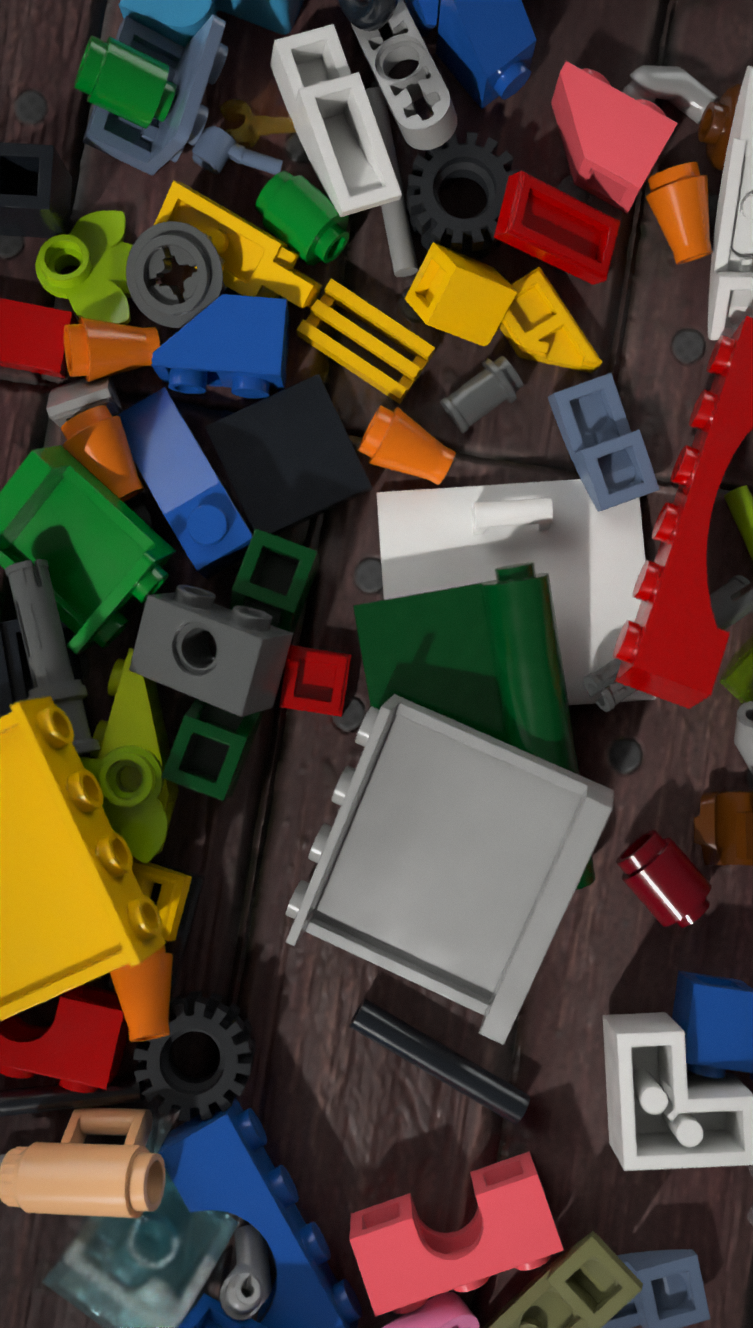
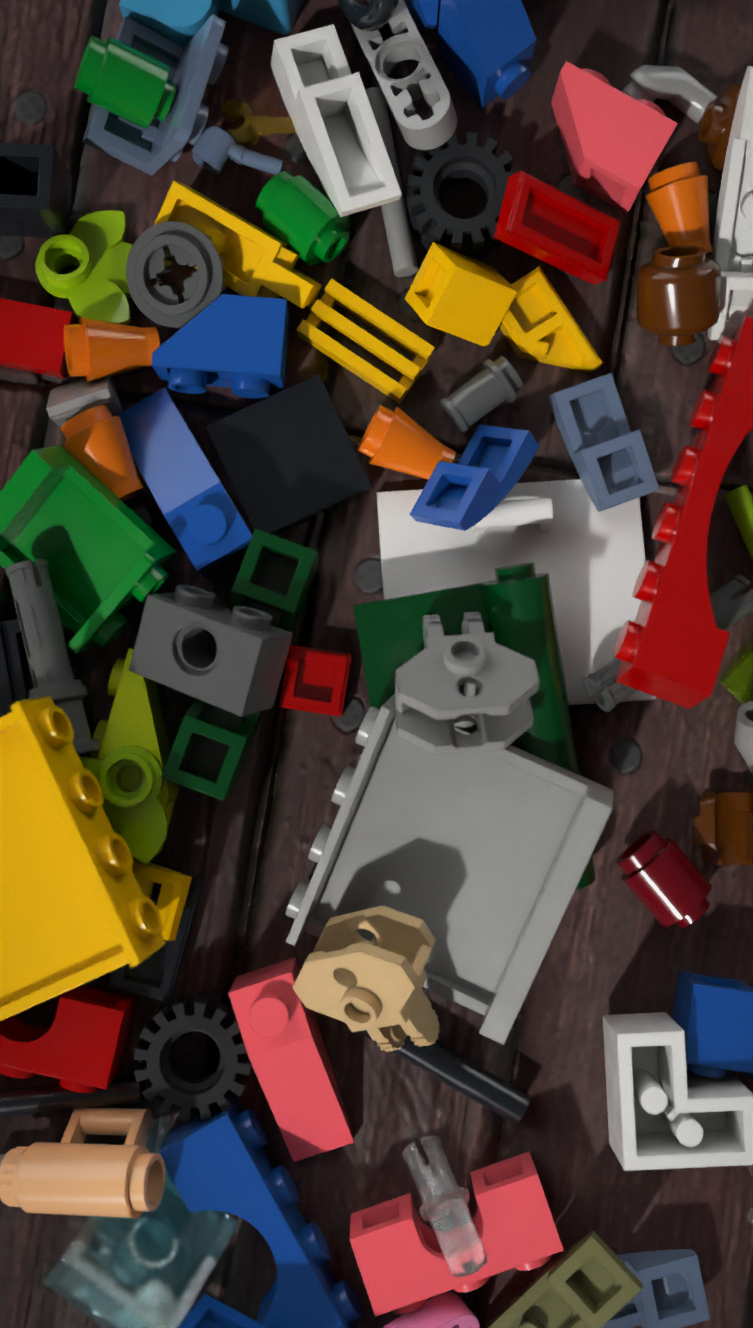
orange cone [109,945,173,1042] -> none
light grey arm [219,1225,272,1320] -> none
none -> coral slope [228,957,354,1162]
none -> tan hinge [293,905,440,1052]
none -> light grey hinge [395,612,539,755]
none -> clear axle [402,1135,487,1277]
none -> blue slope [410,425,540,531]
none -> reddish brown head [637,245,721,346]

